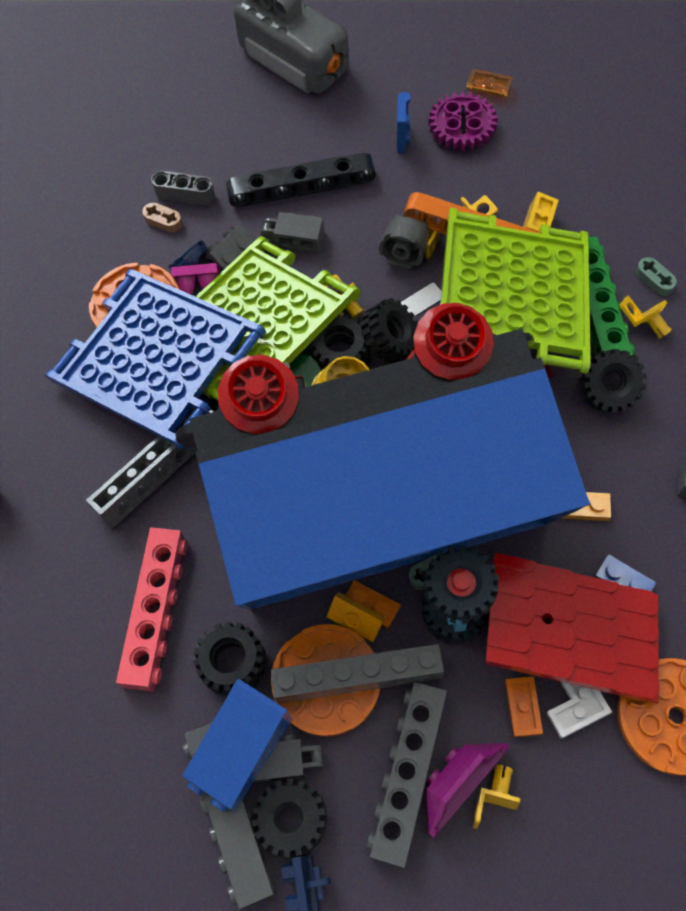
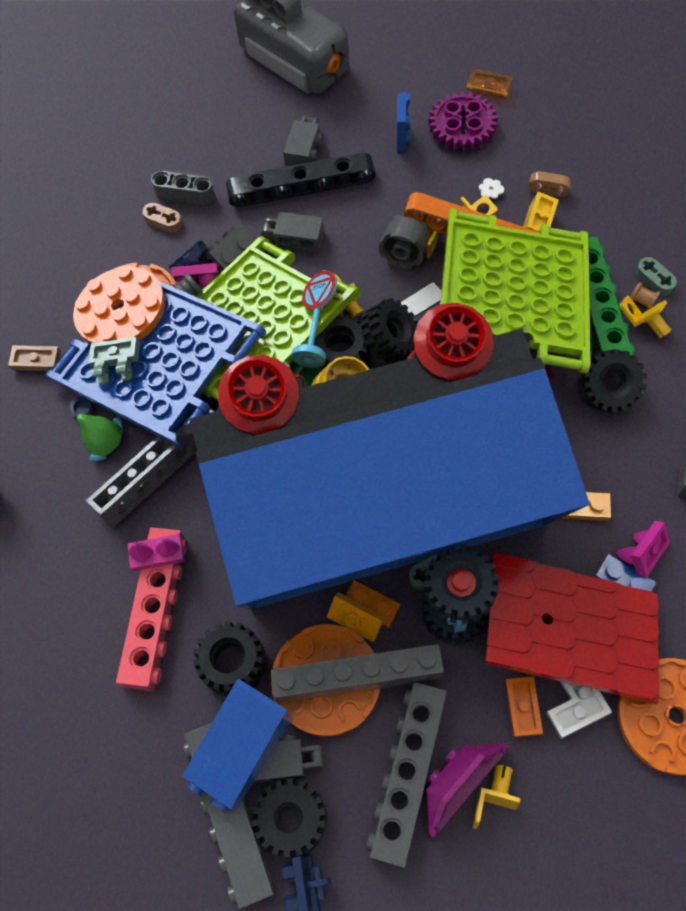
none -> medium nougat plate [8,345,61,371]
none -> dark blue tile [69,396,95,420]
none -> plate [73,266,166,344]
none -> bright green hat [77,414,123,461]
none -> sand green plate [88,337,140,385]
none -> dark pink tile [128,534,185,571]
none -> dark grey wheel [173,273,202,295]
none -> dark grey brick [283,115,323,167]
none -> medium azure piece [291,271,337,368]
none -> white plant [479,178,504,199]
none -> medium nougat beam [528,171,572,197]
none -> dark pink tile [616,521,671,577]
none -> medium nougat bush [630,282,661,310]

